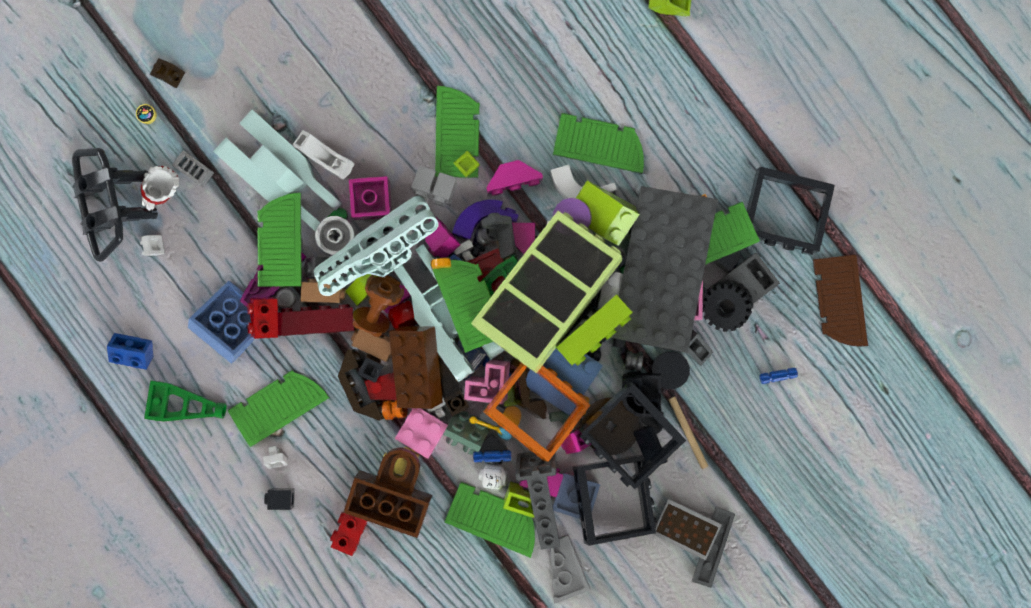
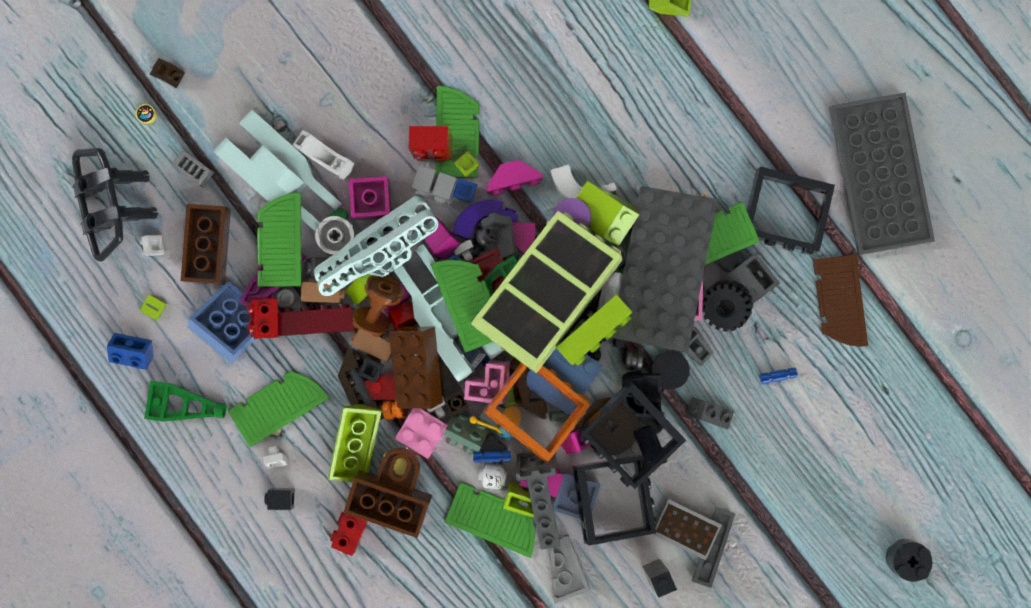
white hair [140,166,179,210] -> none
light orange tile [431,258,451,269] -> none
bright green piece [553,113,644,174] -> none
tan bar [668,396,708,469] -> none
none -> lime tile [139,294,167,320]
none -> reddish brown brick [180,204,231,285]
none -> lime slope [328,404,382,481]
none -> red brick [408,126,452,162]
none -> blue plate [453,179,477,203]
none -> black brick [642,559,677,598]
none -> dark grey bracket [686,397,734,429]
none -> dark grey plate [829,92,935,255]
none -> black brick [886,539,933,582]

